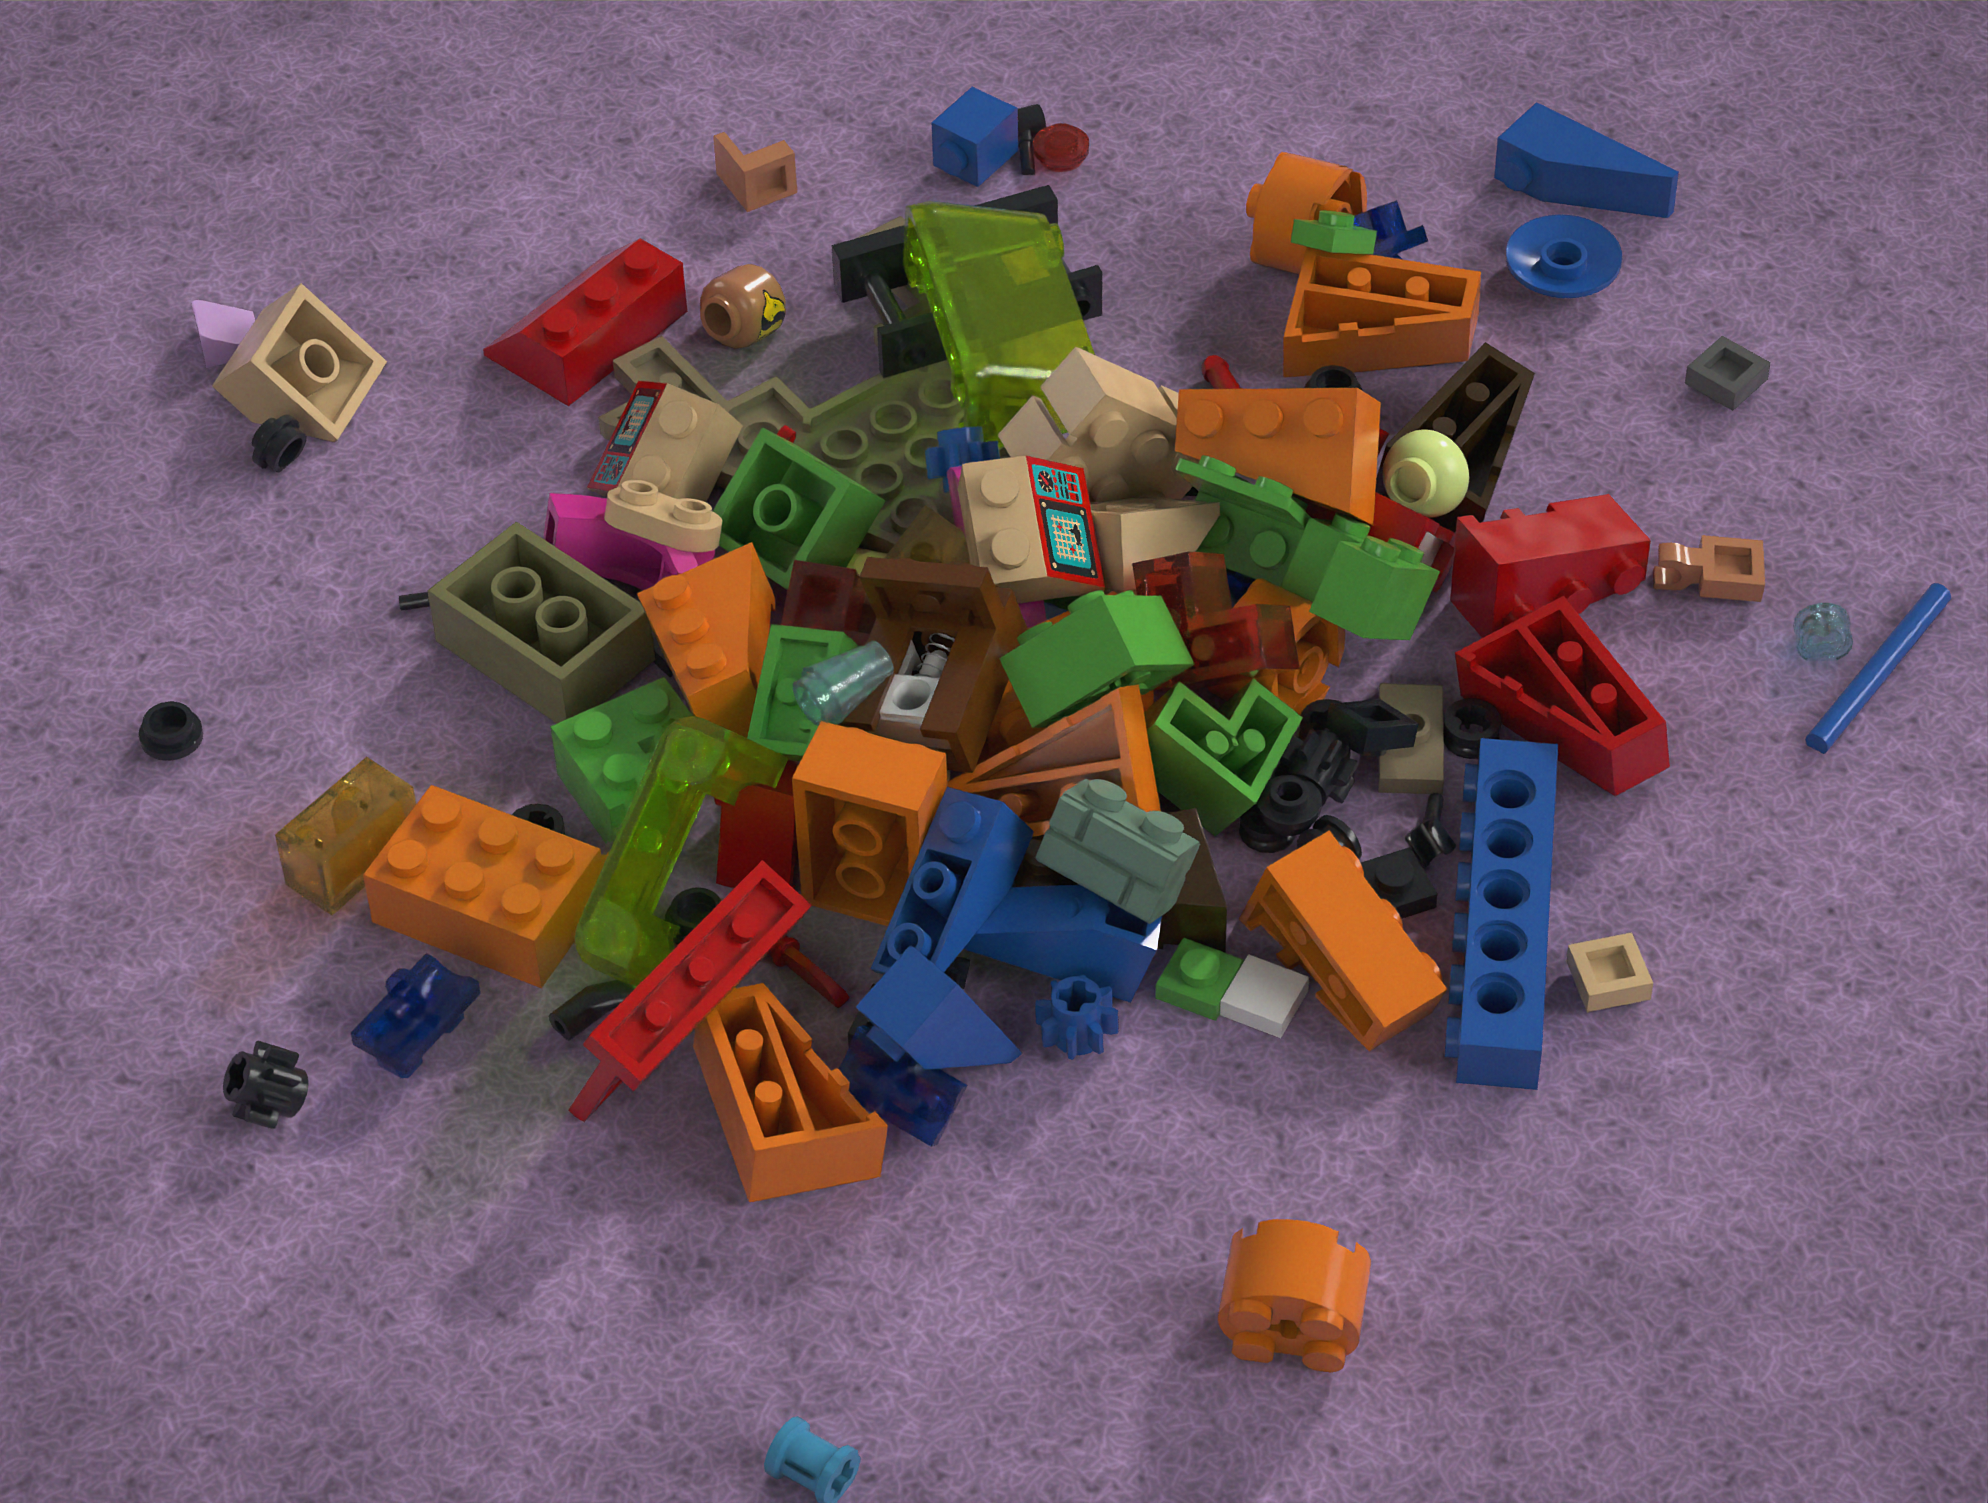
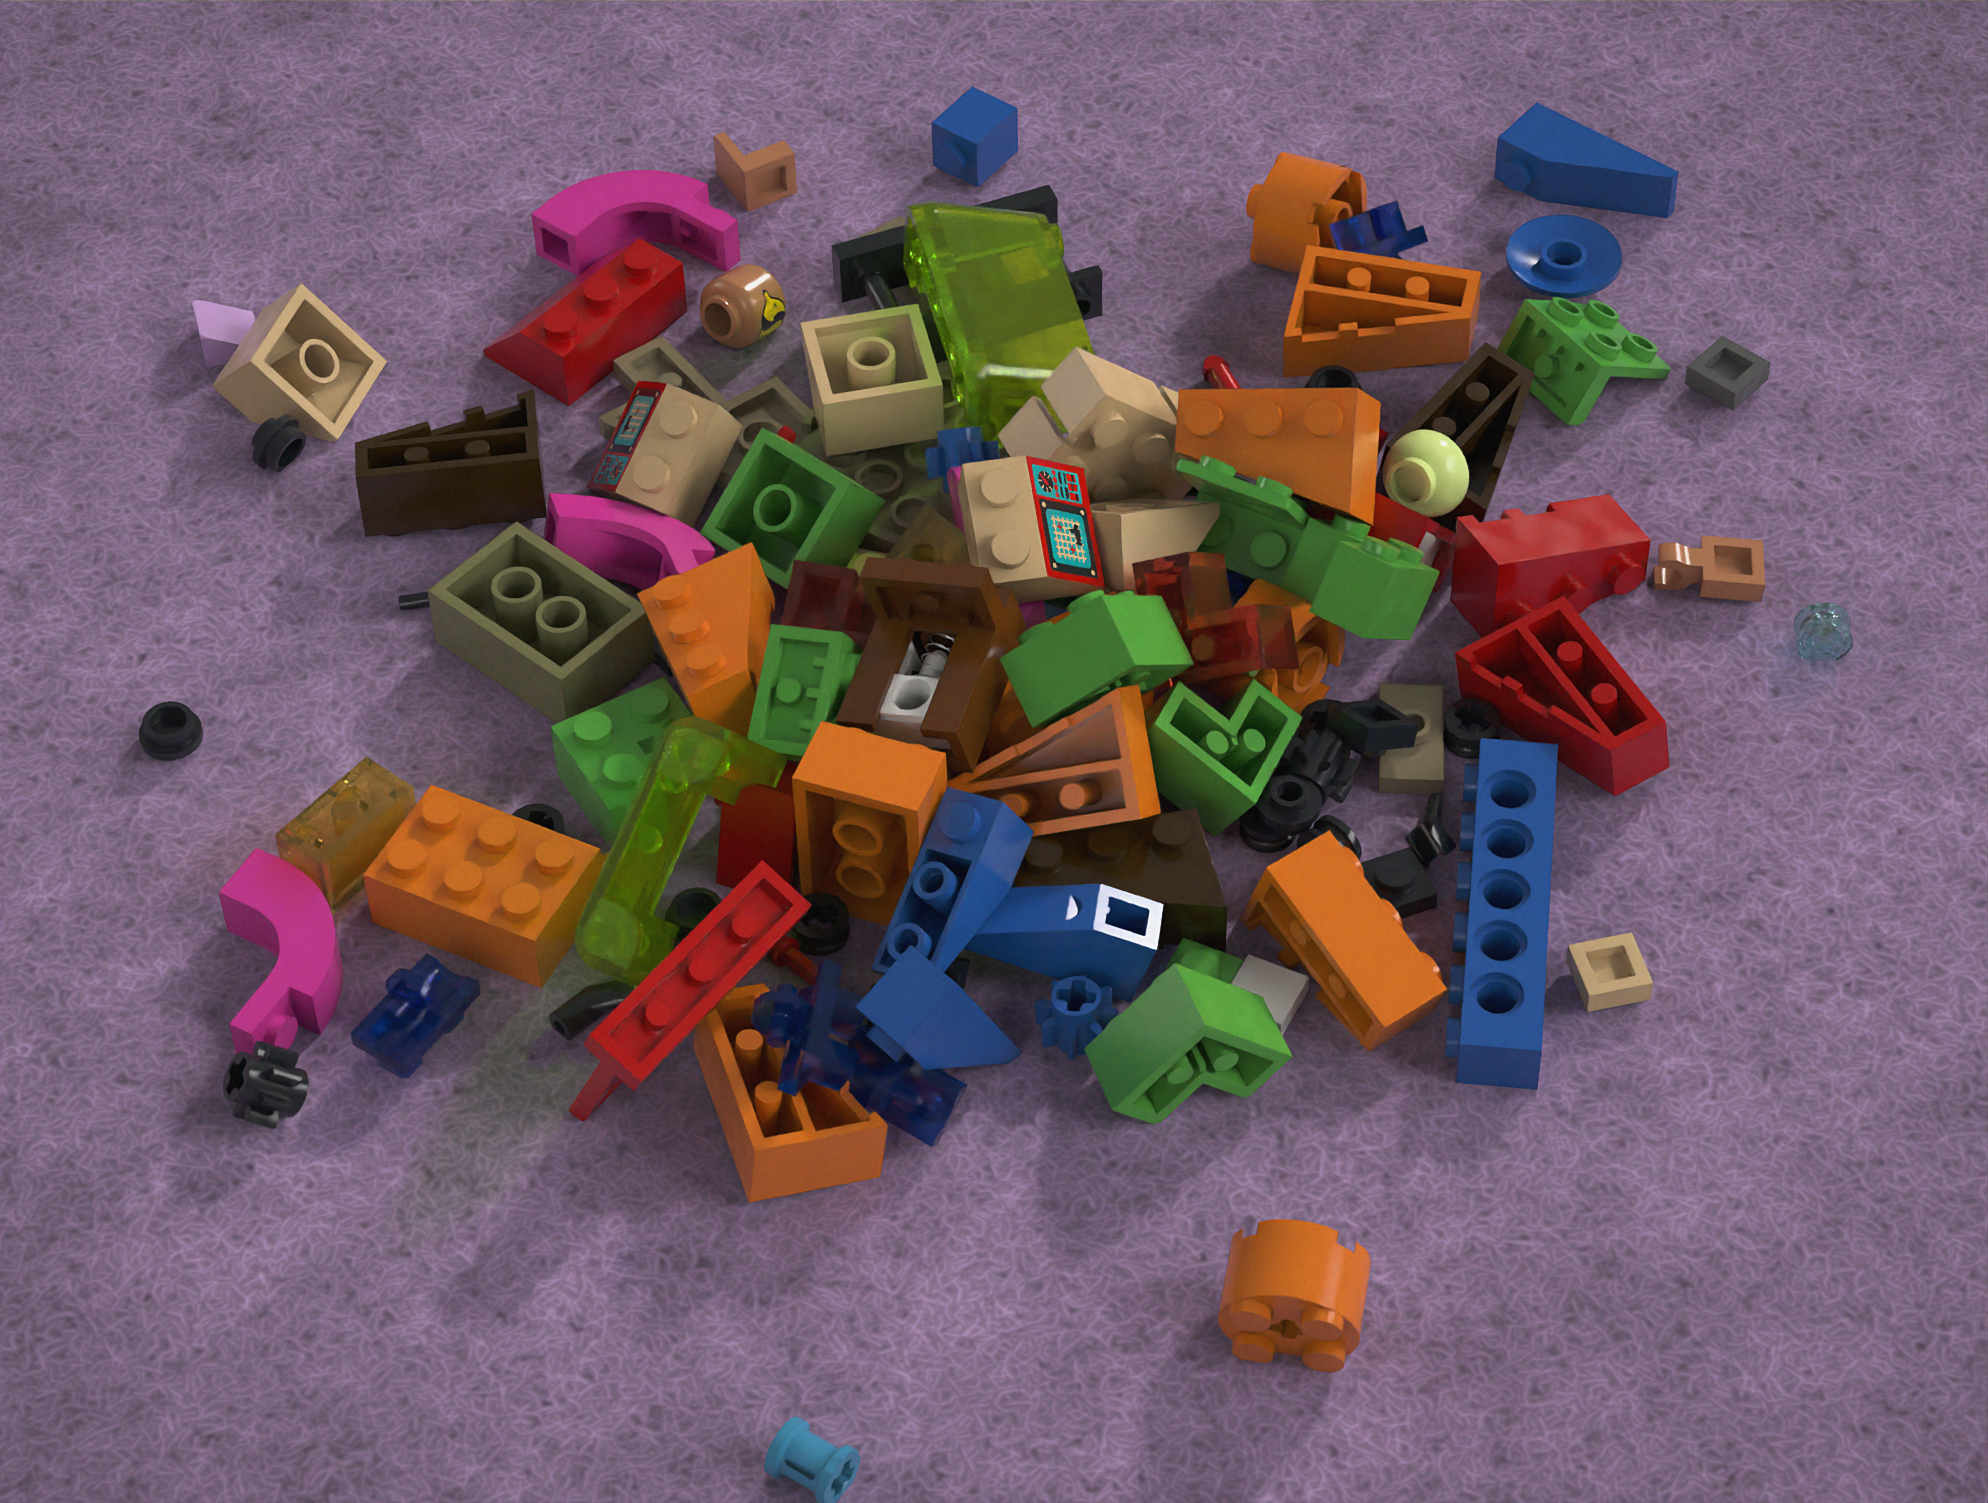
tan plate [604,480,722,552] -> none
clear light blue cone [793,640,894,726] -> none
black hand [1018,104,1047,175] -> none
clear red plate [1033,123,1089,172] -> none
sand green brick [1035,779,1200,924] -> none
bright green plate [1291,210,1377,254] -> none
blue bar [1805,583,1951,754] -> none
none -> dark pink arch [218,848,343,1054]
none -> dark brown wedge [355,390,547,537]
none -> dark pink arch [531,170,741,276]
none -> clear blue hips [751,958,865,1097]
none -> black bush [791,892,850,956]
none -> tan slope [800,304,944,457]
none -> bright green brick [1084,963,1293,1124]
none -> bright green bracket [1497,297,1671,425]

